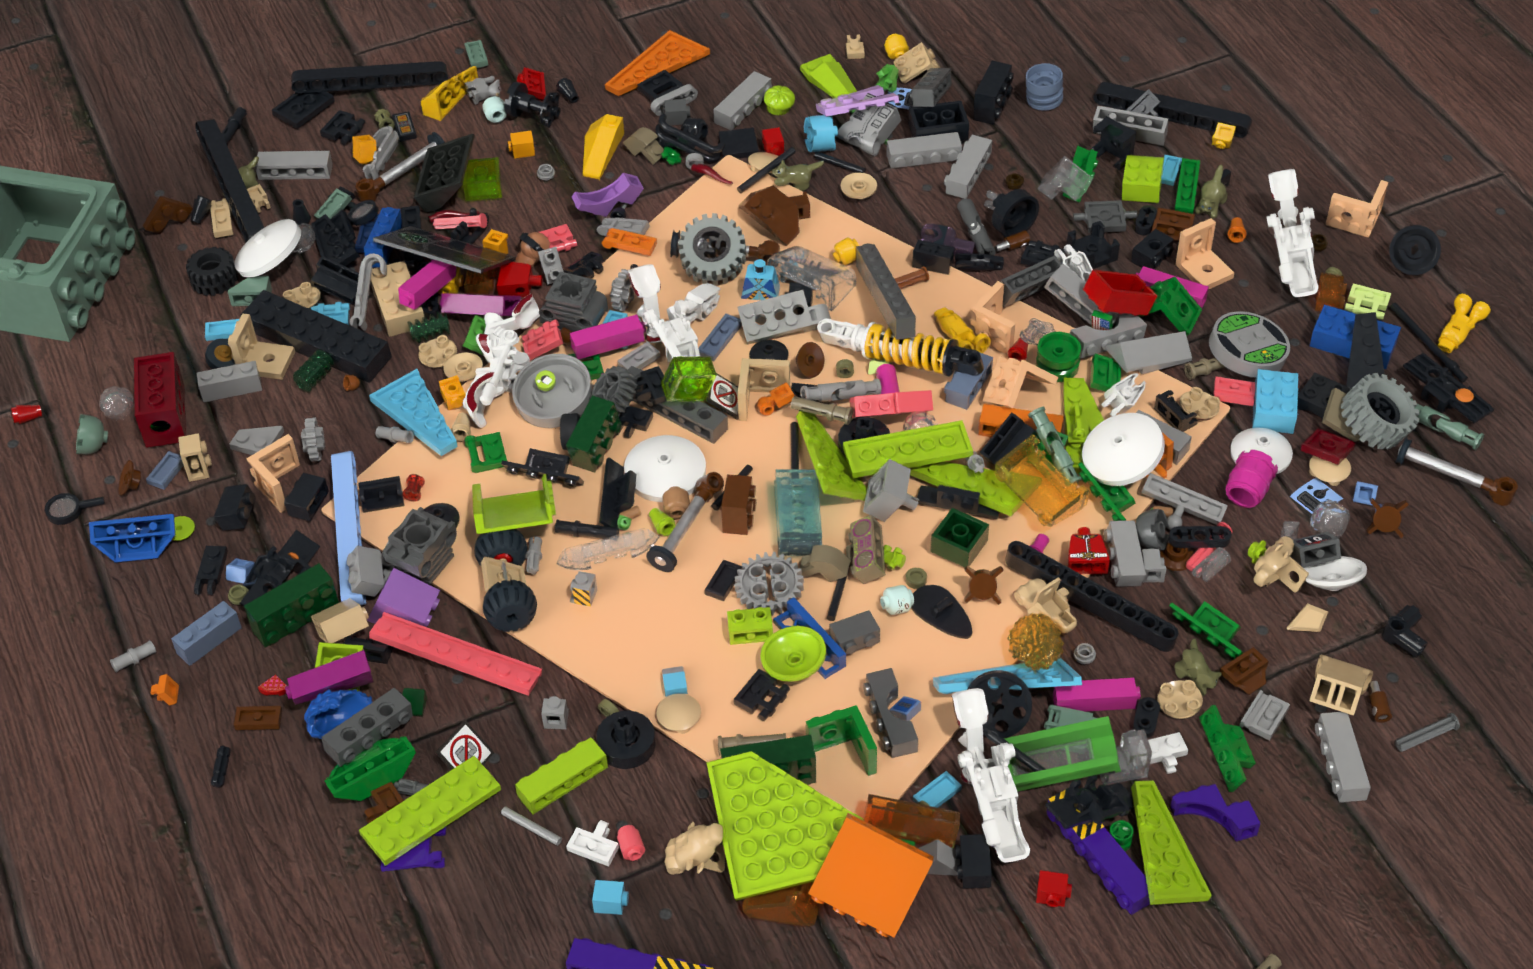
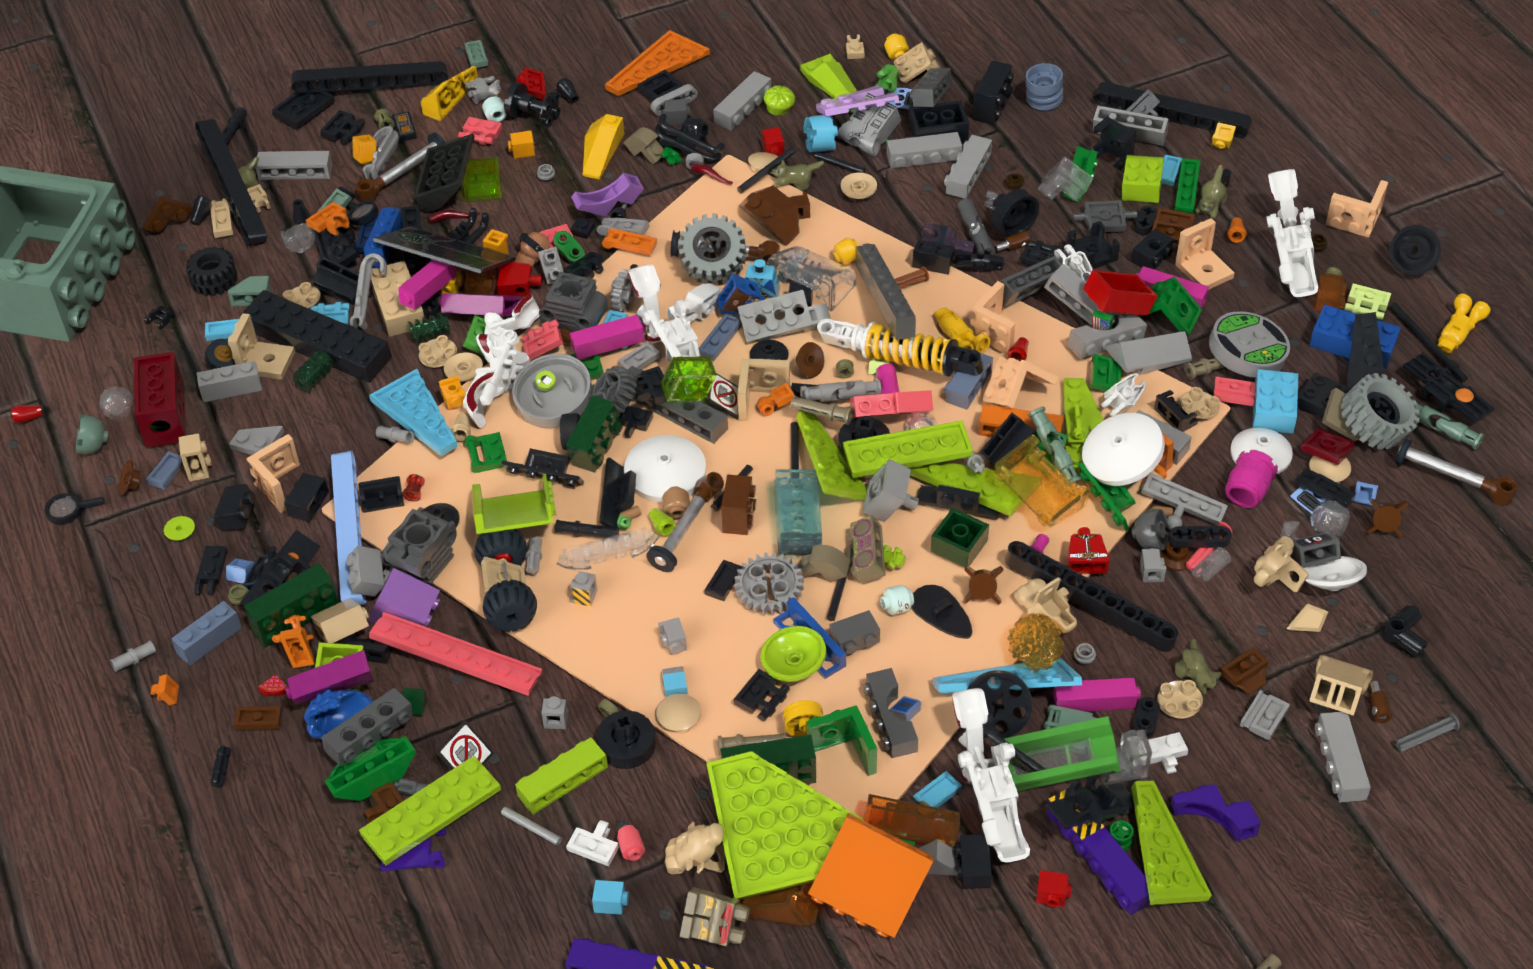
blue wedge [89,514,176,563] -> none
white dish [235,219,301,278] -> none
light grey gear [301,417,326,462] -> none
dark orange hinge [343,375,360,391] -> none
coral axle [433,213,487,230] -> none
black tile [718,127,759,159] -> none
lime brick [727,607,773,645] -> none
olive tile [906,568,927,589] -> none
clear piece [1020,318,1056,345] -> none
green wheel [1036,332,1081,382] -> none
light grey brick [1103,521,1146,587] -> none
green bracket [1169,601,1243,659] -> none
green bracket [1199,705,1256,792] -> none
lime plate [1248,540,1267,564] -> none
none -> black piece [145,305,173,329]
none -> orange piece [272,615,315,669]
none -> orange plate [306,202,349,235]
none -> coral plate [458,117,503,145]
none -> green plate [553,230,585,264]
none -> black plate [570,217,595,239]
none -> light grey brick [658,617,687,655]
none -> dark tan hips [680,887,750,946]
none -> blue torso [716,274,766,315]
none -> yellow wheel [782,700,823,737]
none -> black hinge [1295,469,1356,510]

